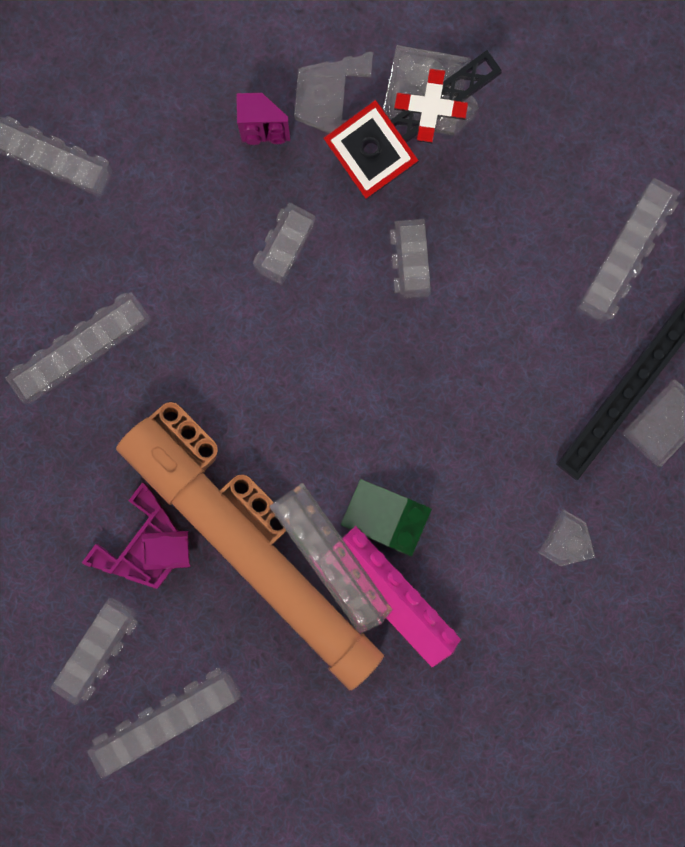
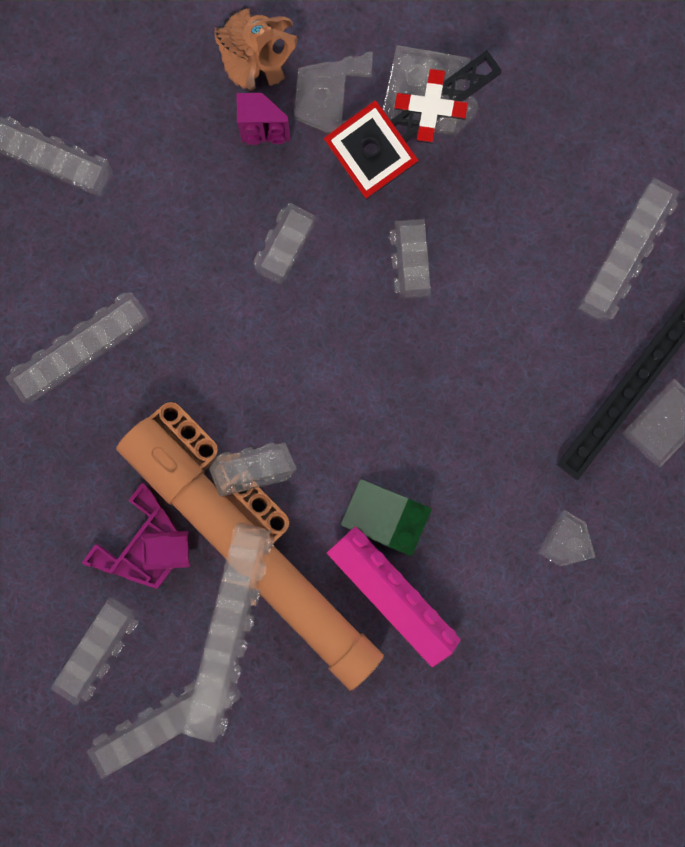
clear brick [269,483,392,634] -> none
none -> clear brick [183,523,273,743]
none -> clear brick [209,443,296,497]
none -> nougat piece [215,6,298,91]

